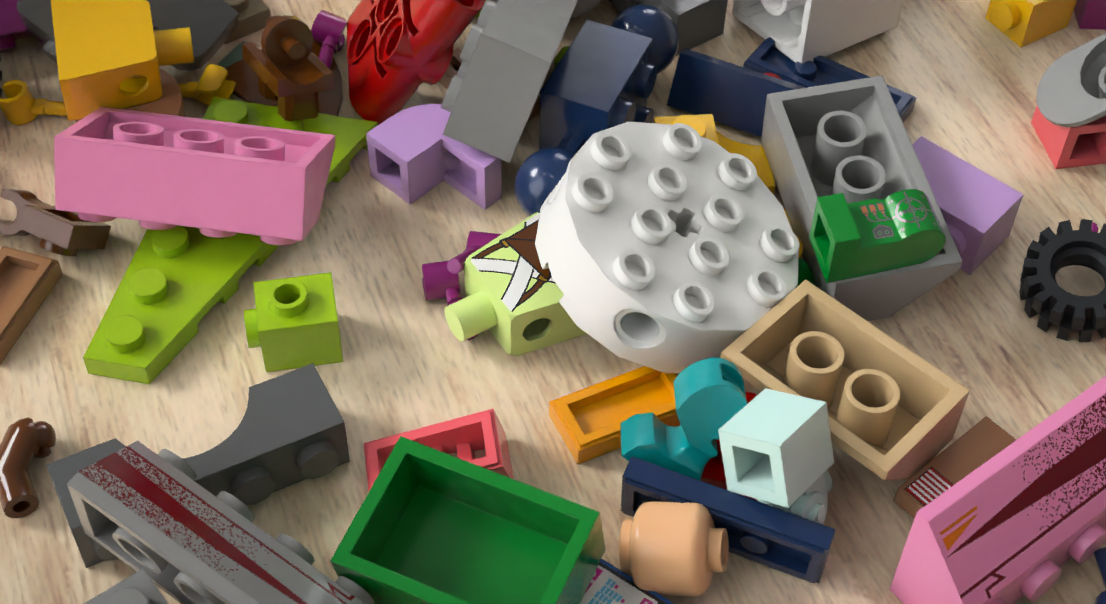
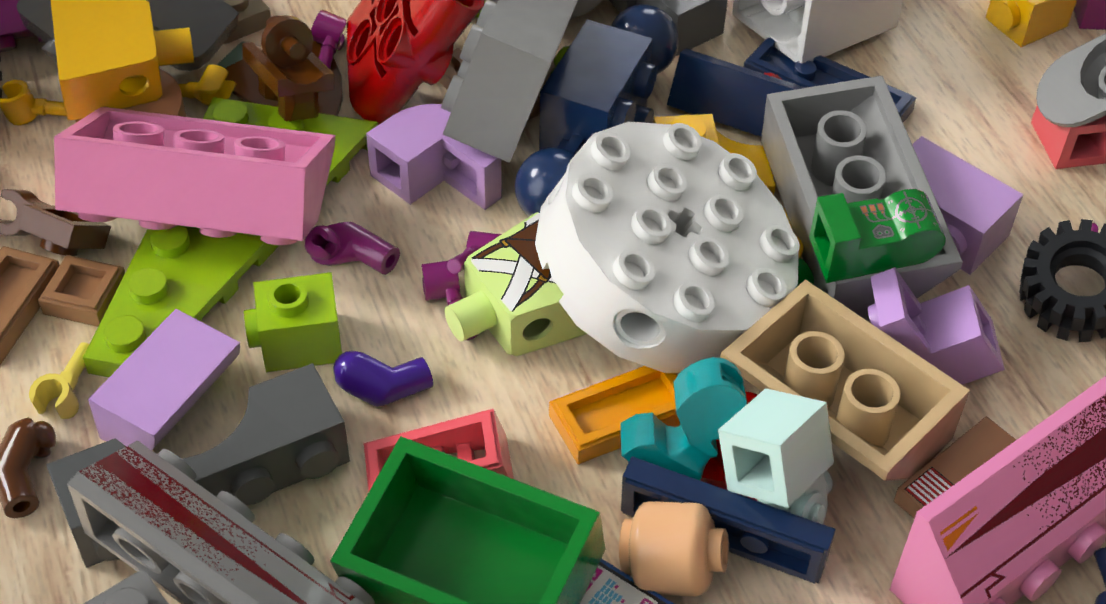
none -> light yellow hand [29,342,89,419]
none -> medium nougat tile [38,255,125,327]
none -> lavender brick [88,309,240,450]
none -> magenta arm [305,222,400,275]
none -> dark purple arm [333,350,433,407]
none -> lavender brick [868,267,1005,385]

